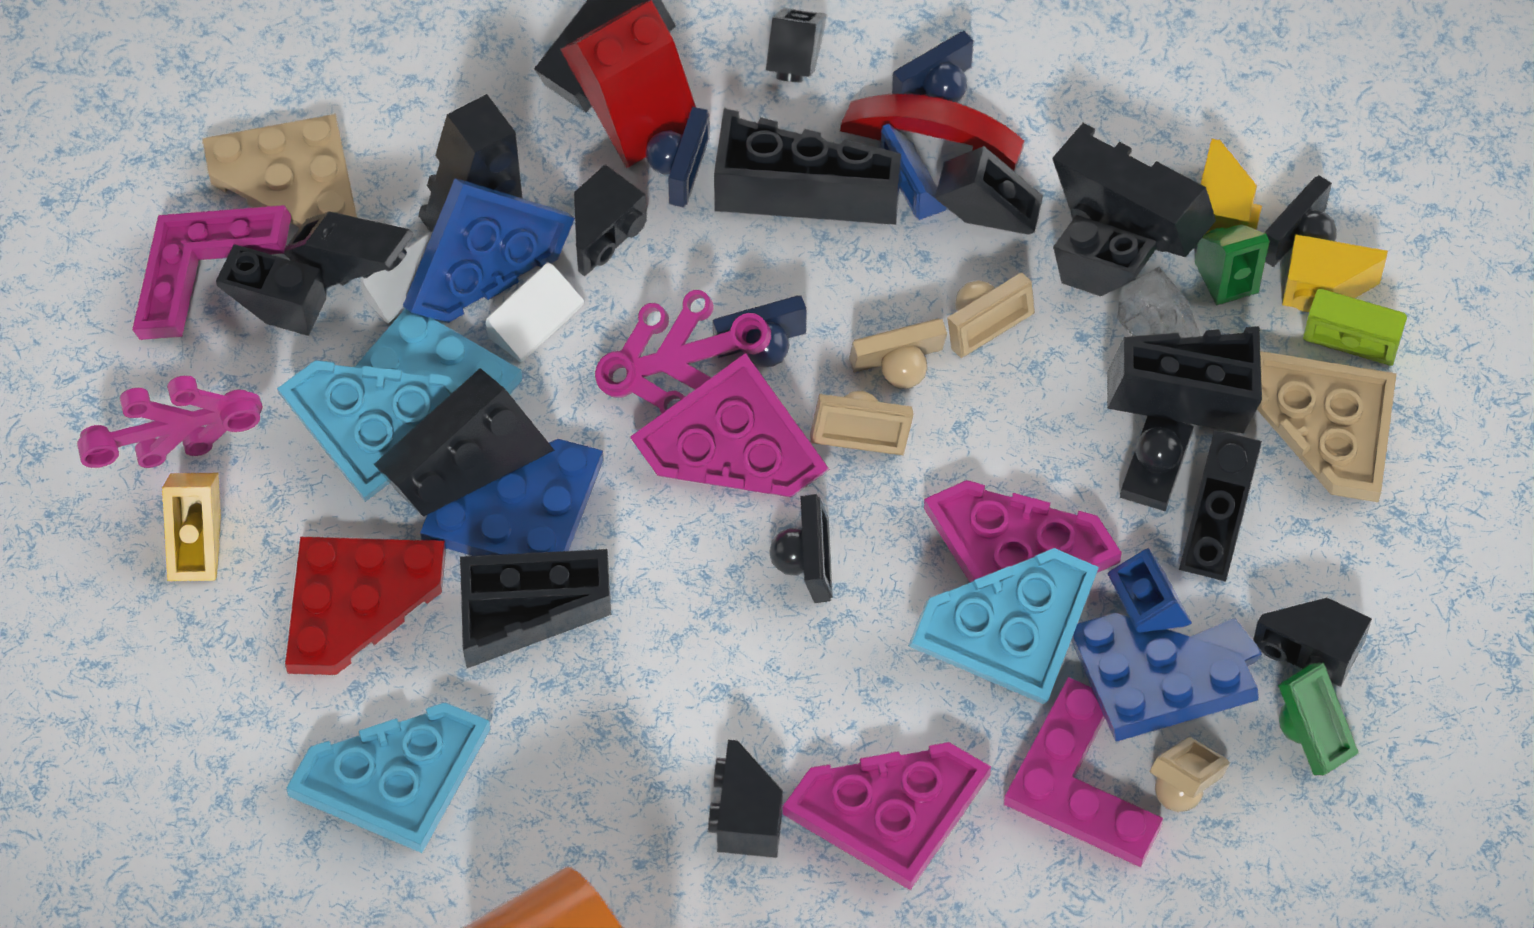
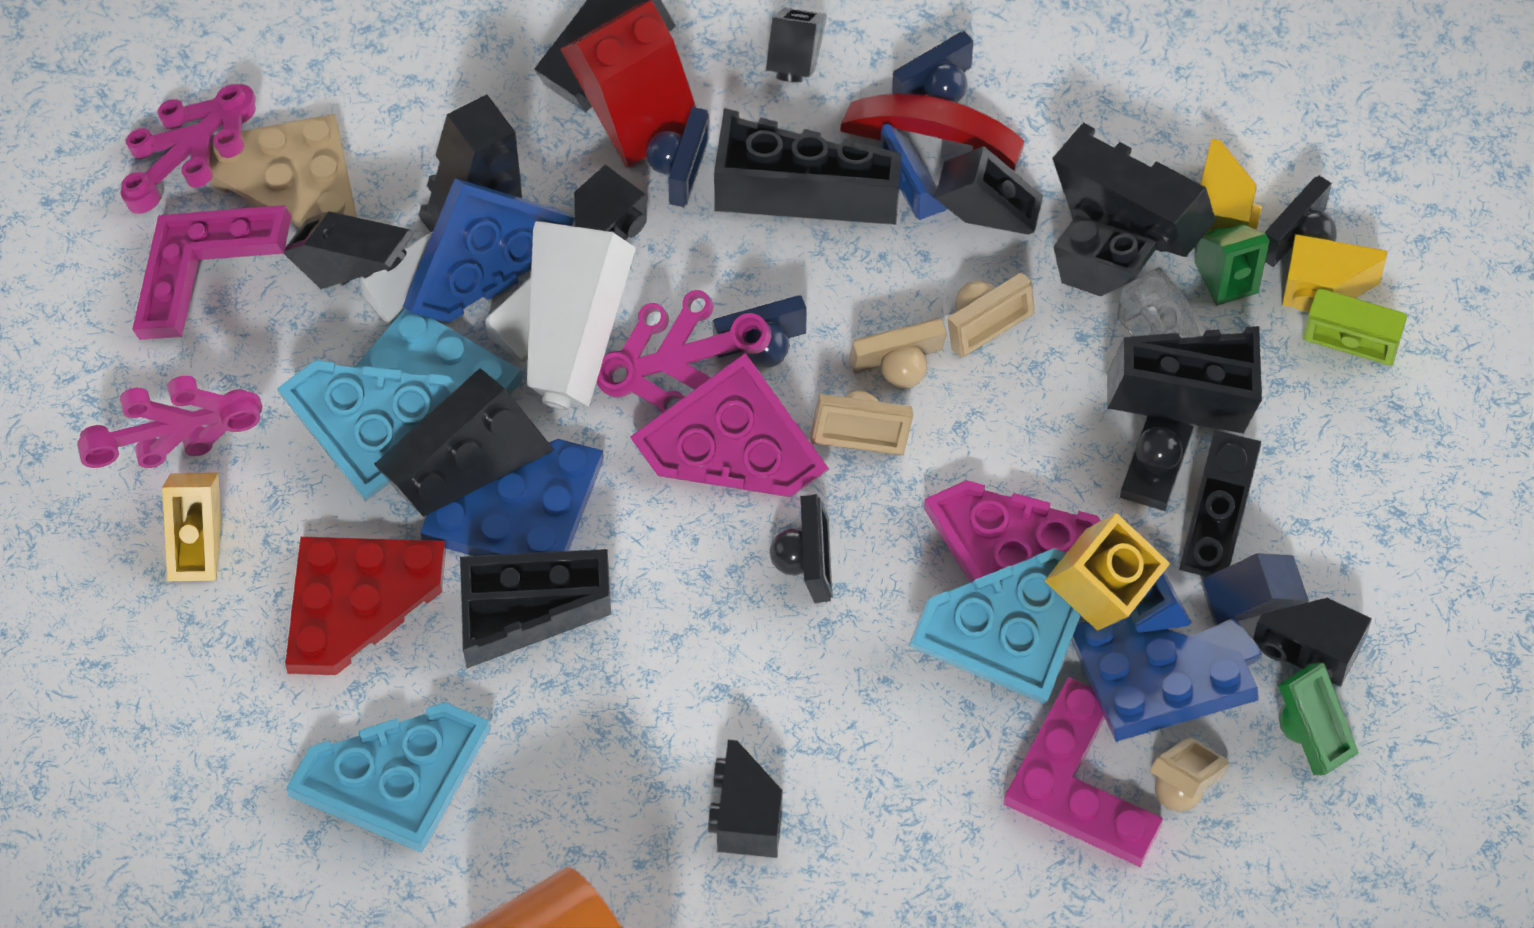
black slope [216,244,326,336] -> none
dark pink plate [783,742,991,891] -> none
tan plate [1257,351,1397,502] -> none
none -> dark pink plant [120,84,256,214]
none -> white slope [527,221,636,410]
none -> yellow head [1044,513,1170,631]
none -> dark blue slope [1201,553,1309,626]

